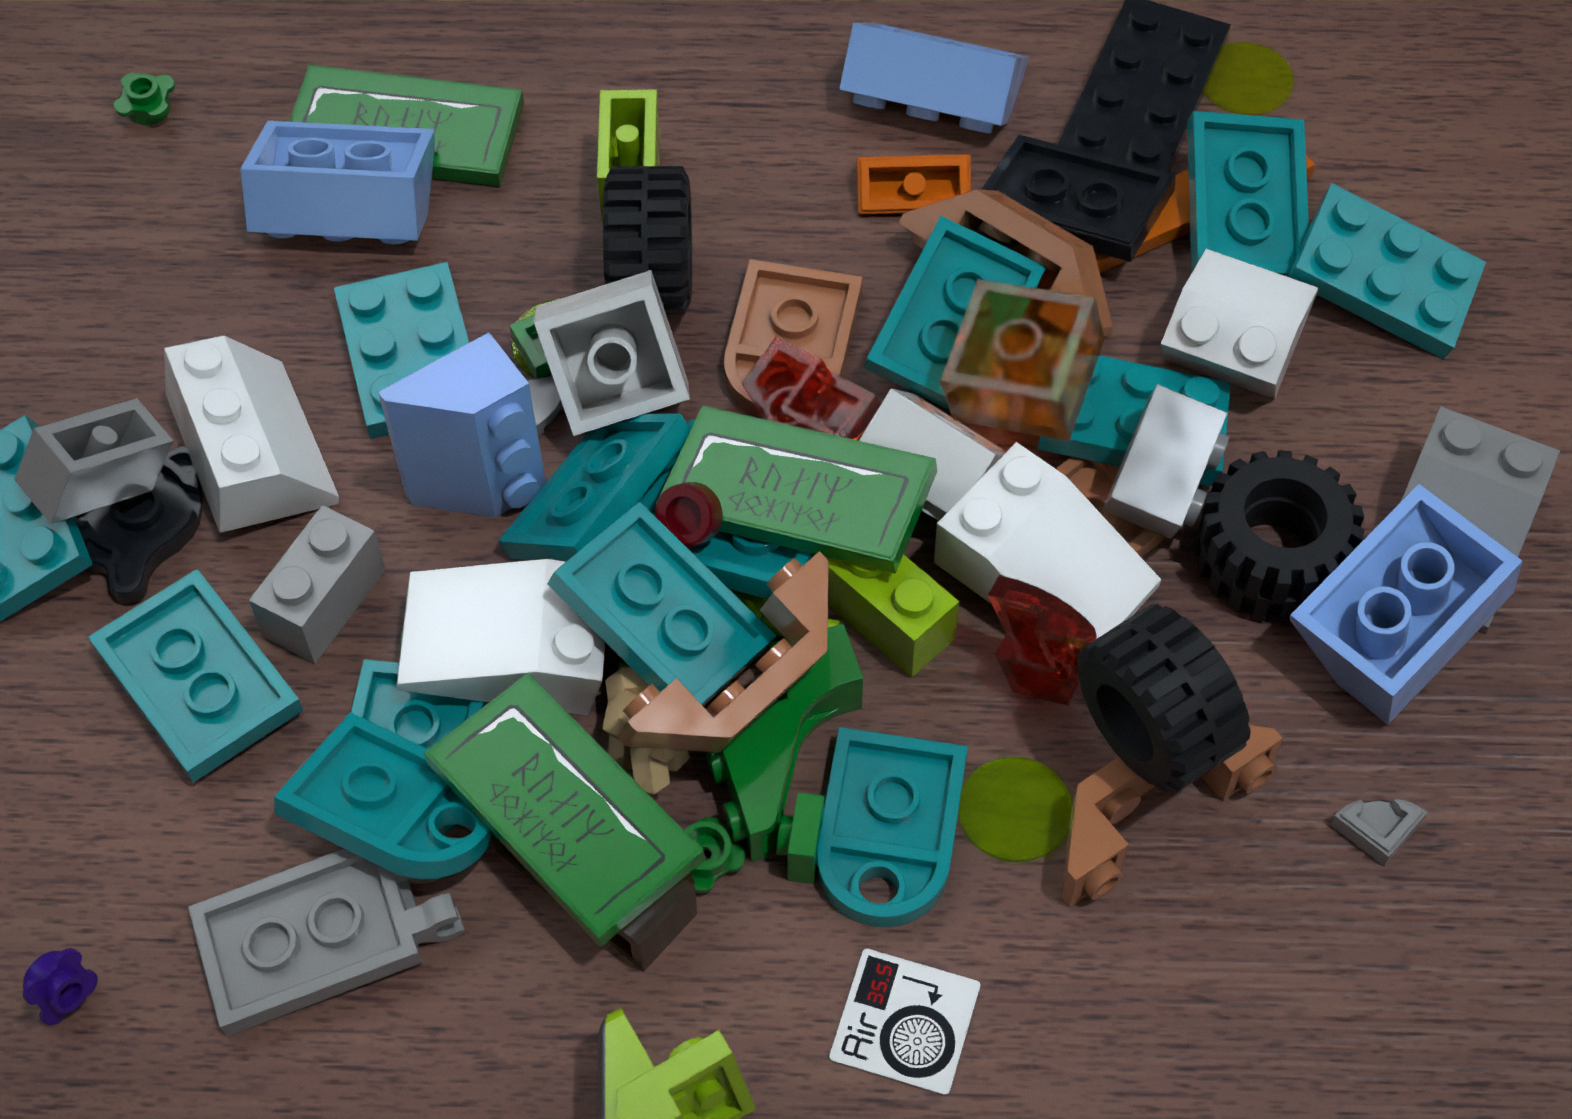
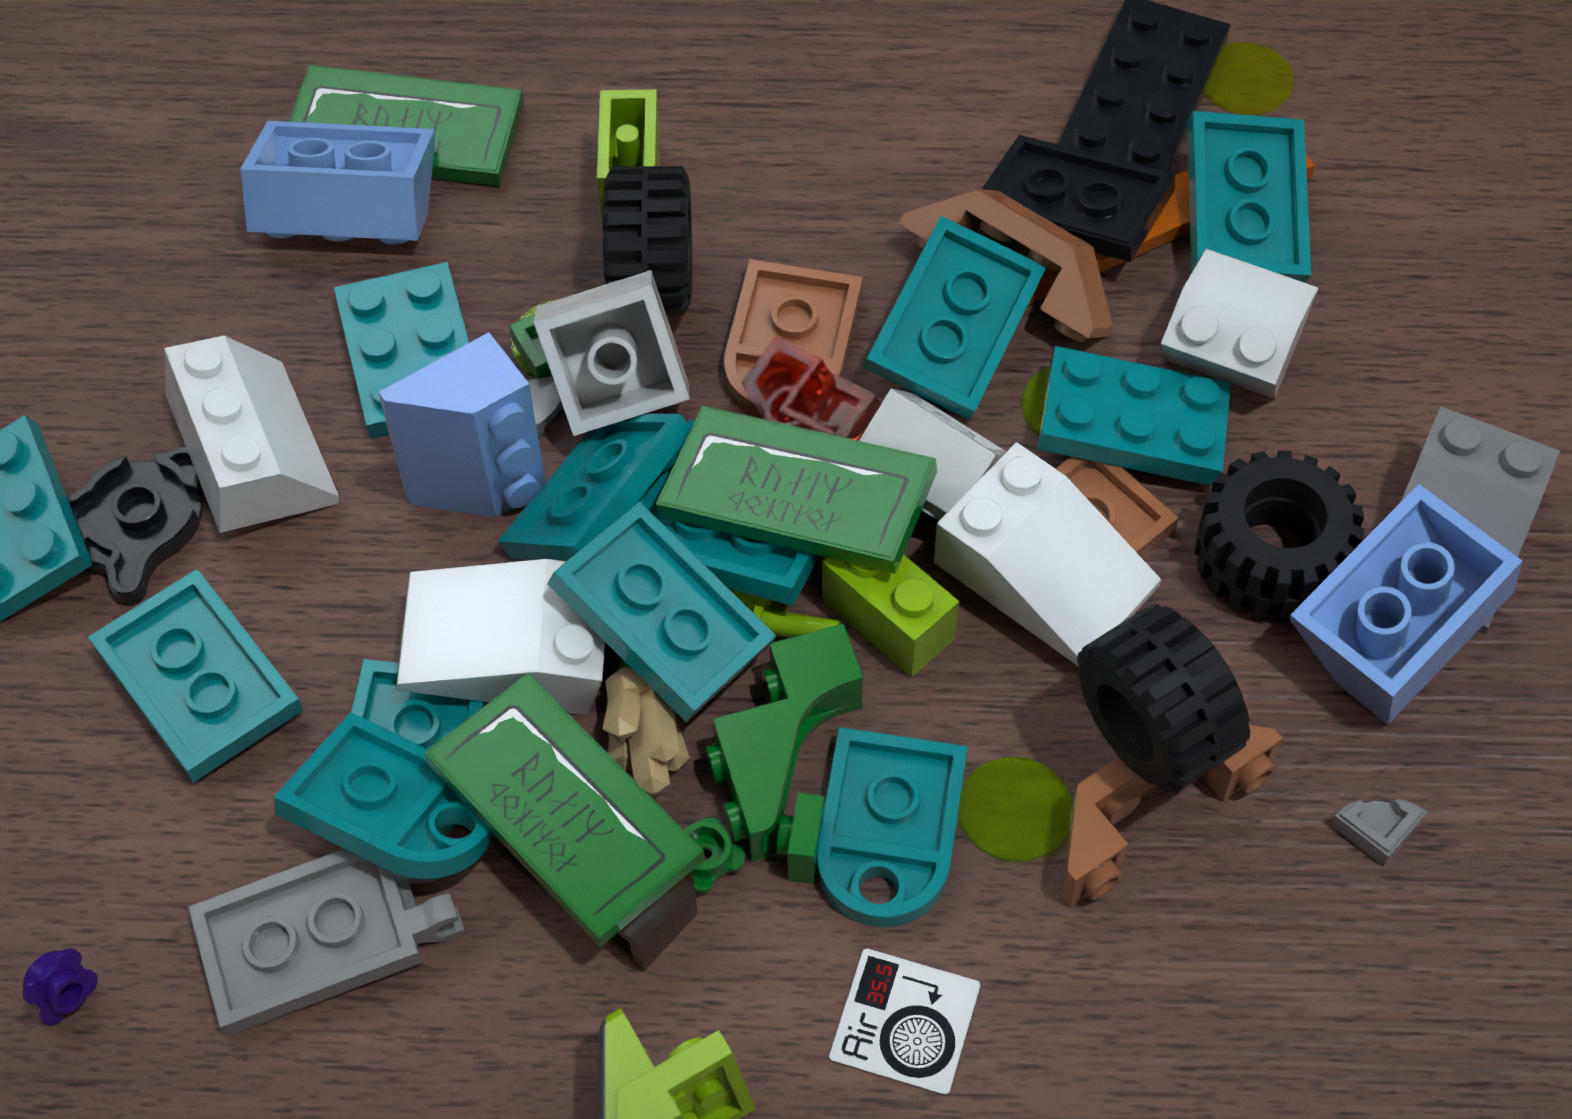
light grey brick [14,398,174,524] -> none
green plate [113,72,175,125] -> none
light grey brick [249,505,386,664] -> none
nougat slope [617,551,829,752] -> none
dark red tile [655,482,722,547] -> none
light blue slope [839,22,1029,133] -> none
orange slope [856,154,971,215] -> none
clear orange brick [940,279,1105,441] -> none
clear red slope [988,575,1097,706] -> none
brick [1102,384,1229,539] -> none
teal plate [1288,183,1486,359] -> none

